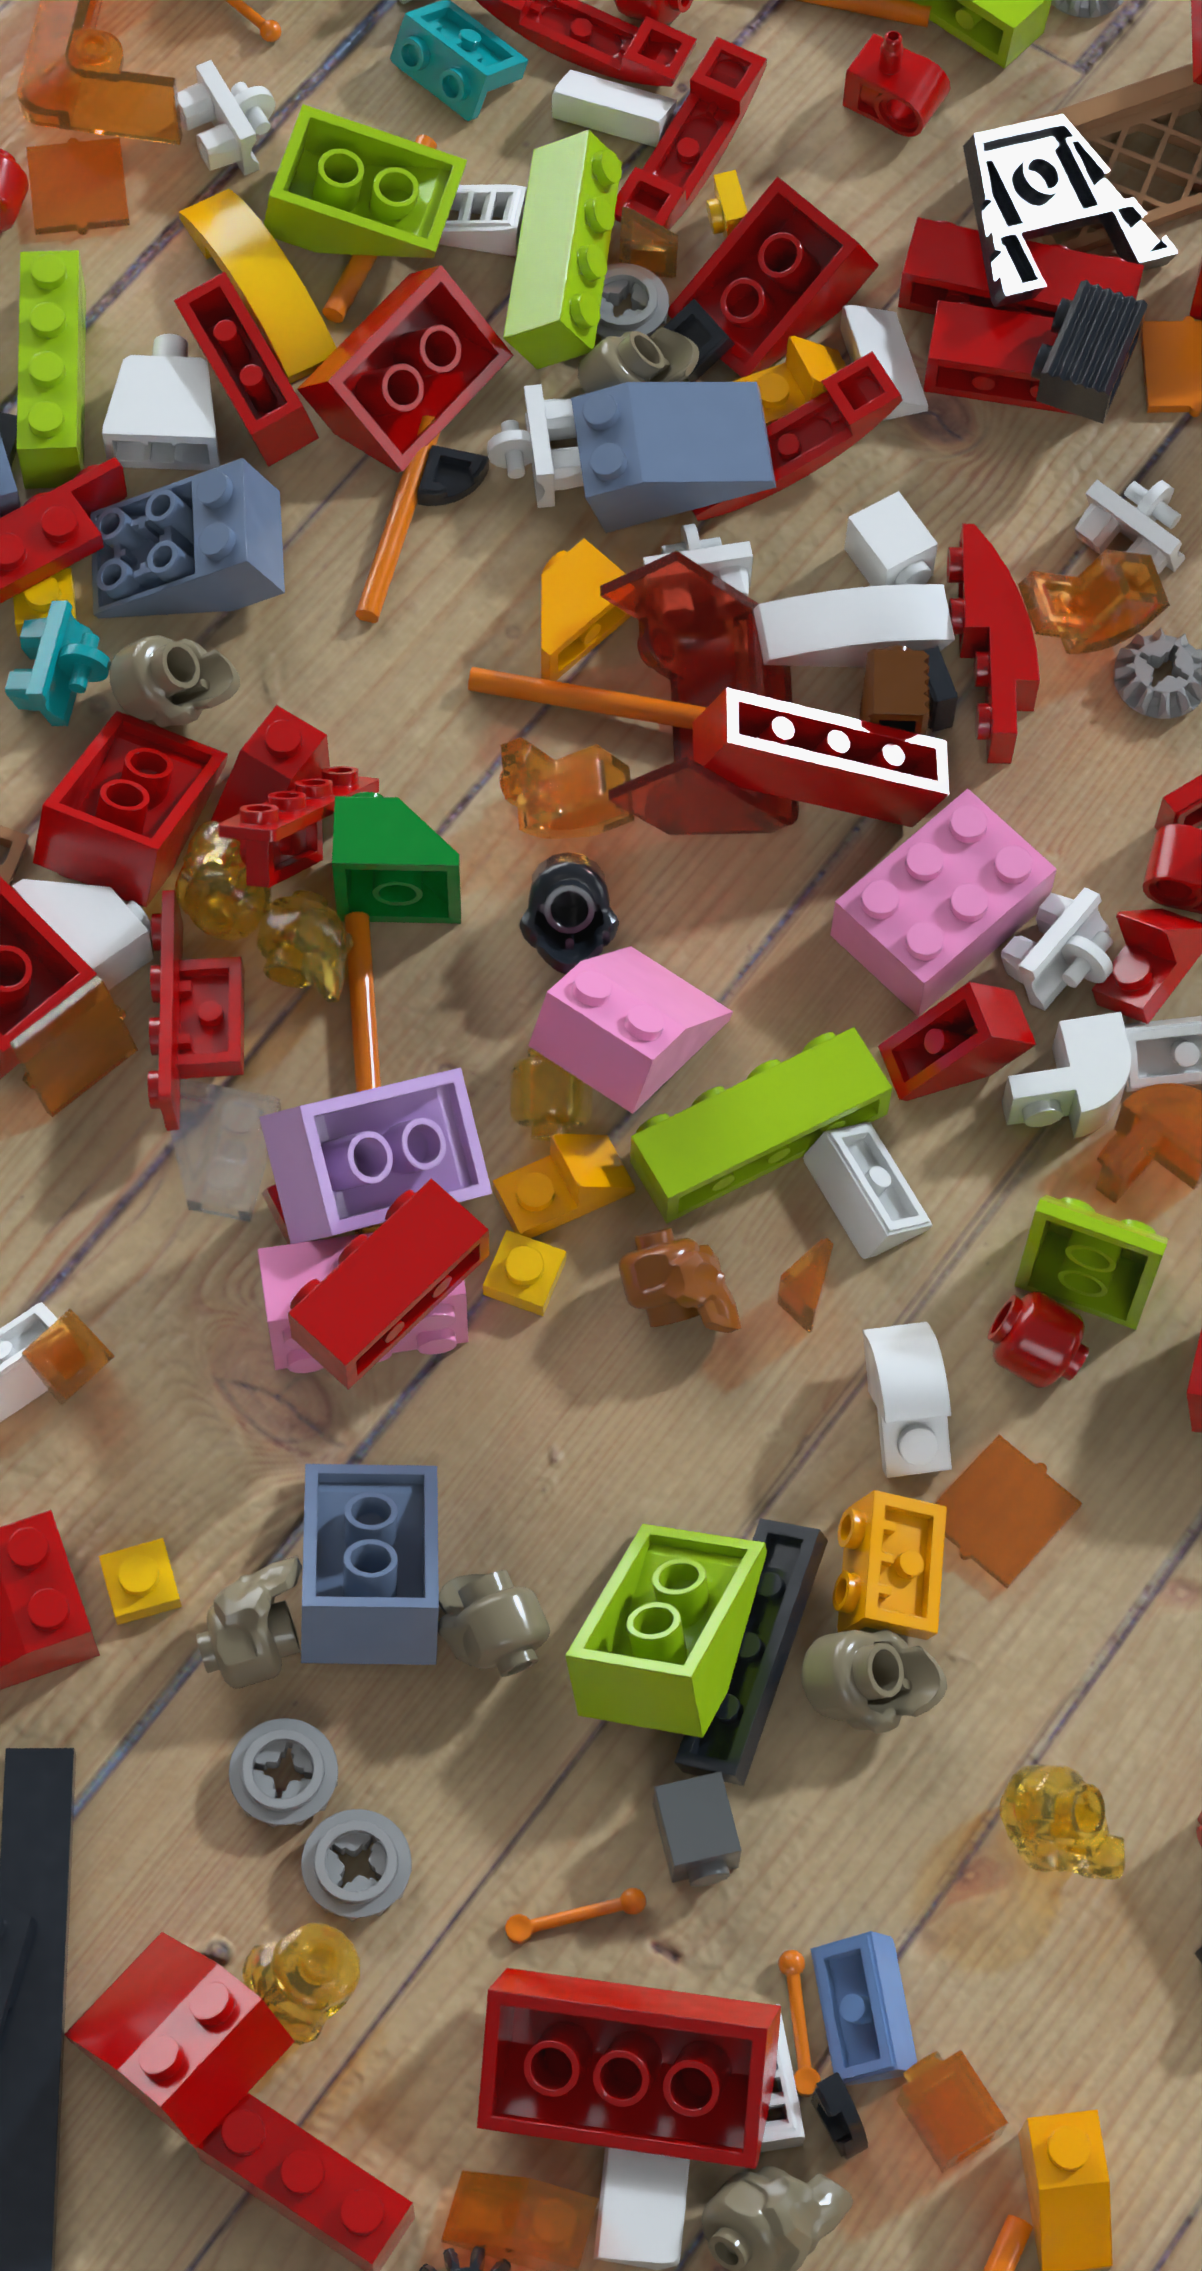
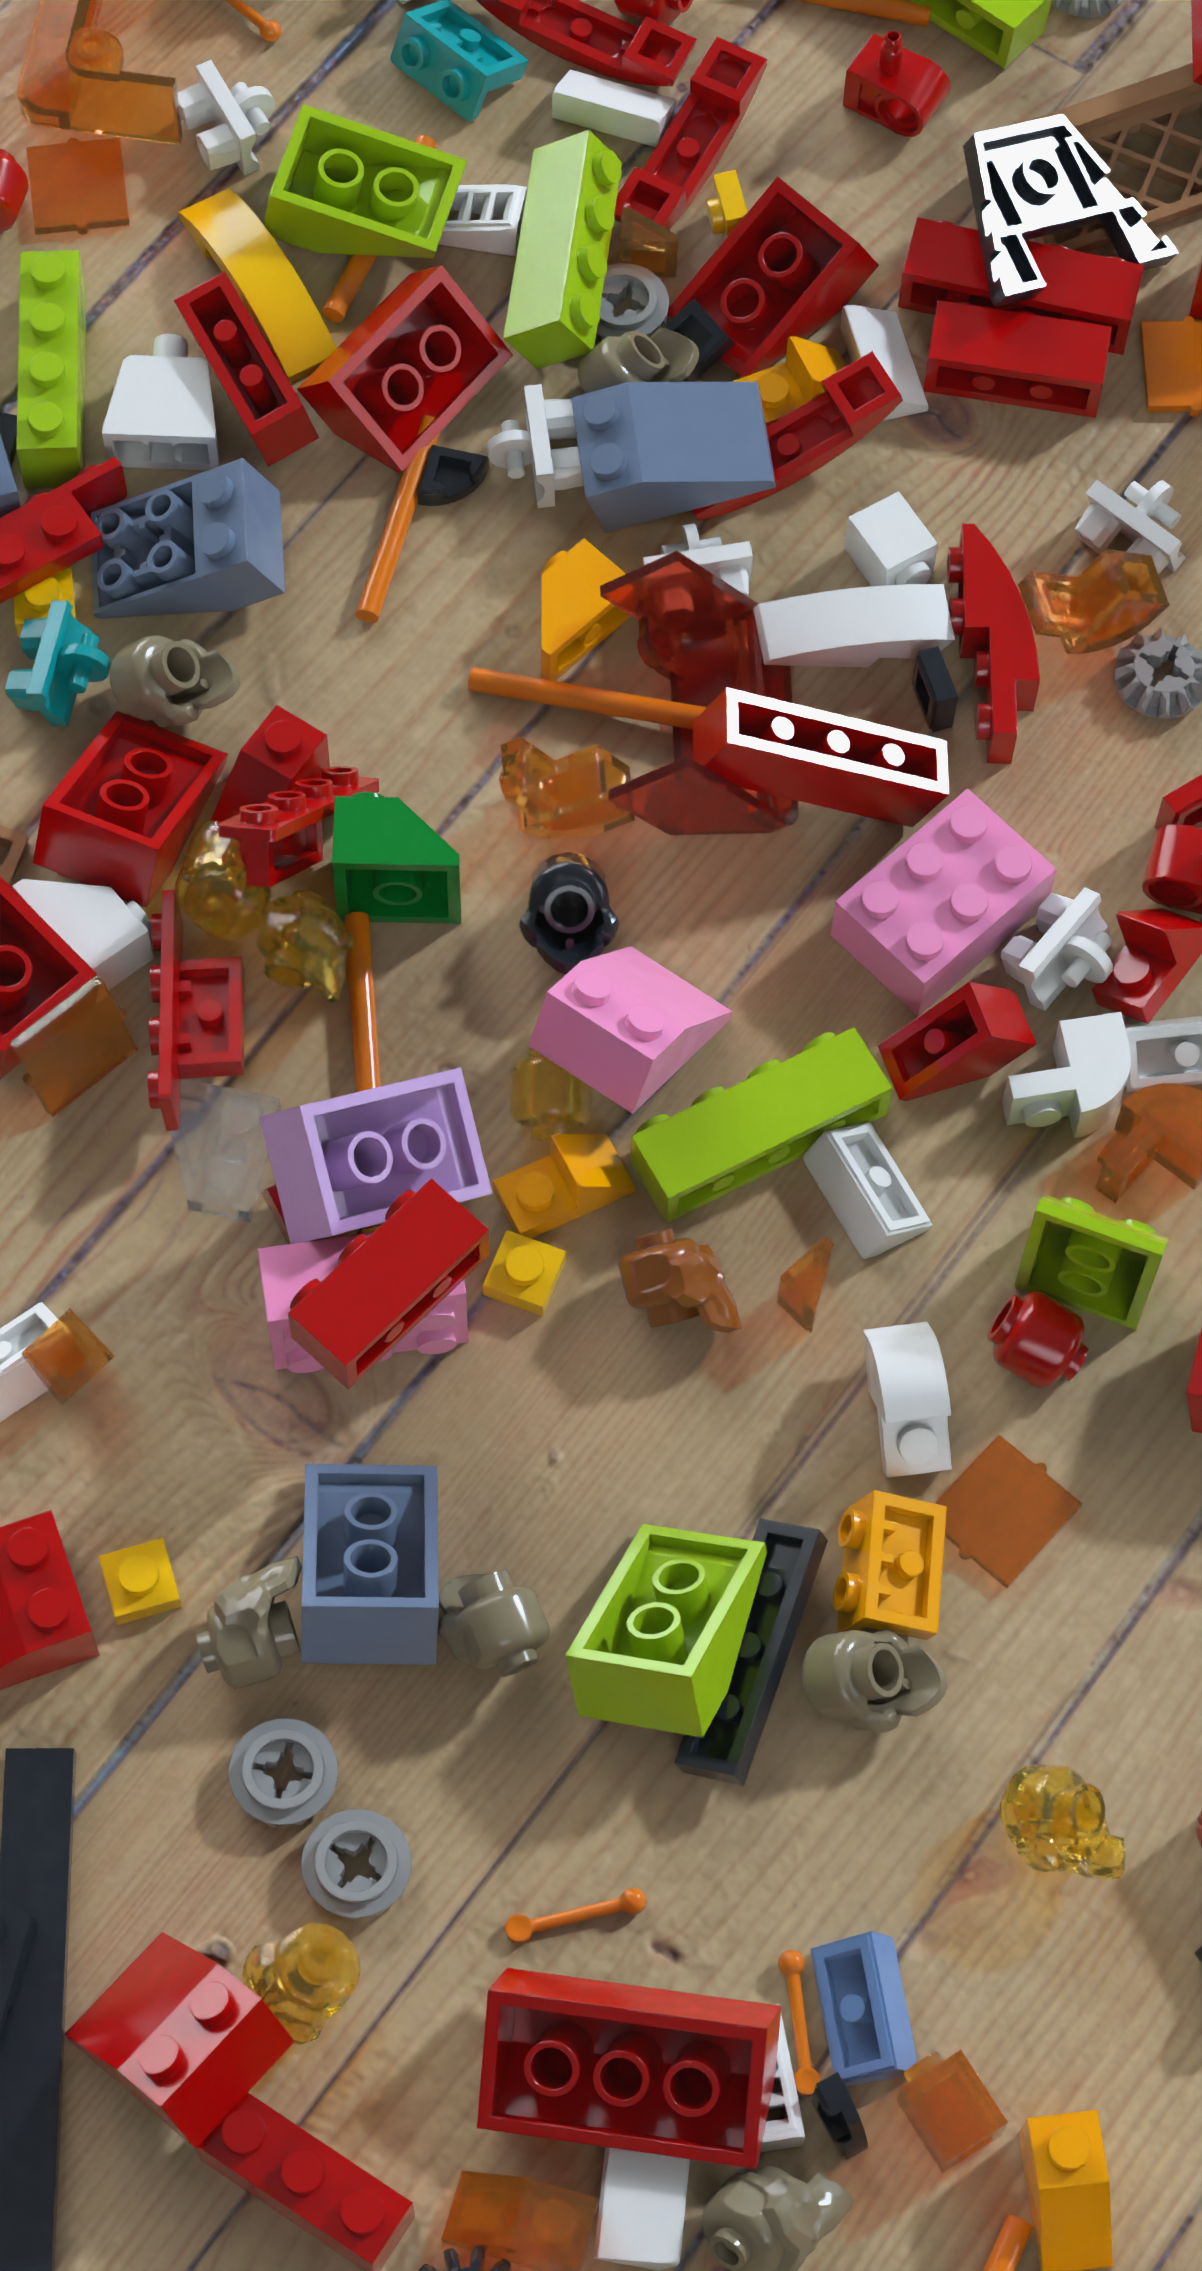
dark grey brick [653,1771,742,1887] -> none
reddish brown brick [859,645,930,736] -> none
black brick [1031,280,1148,424] -> none

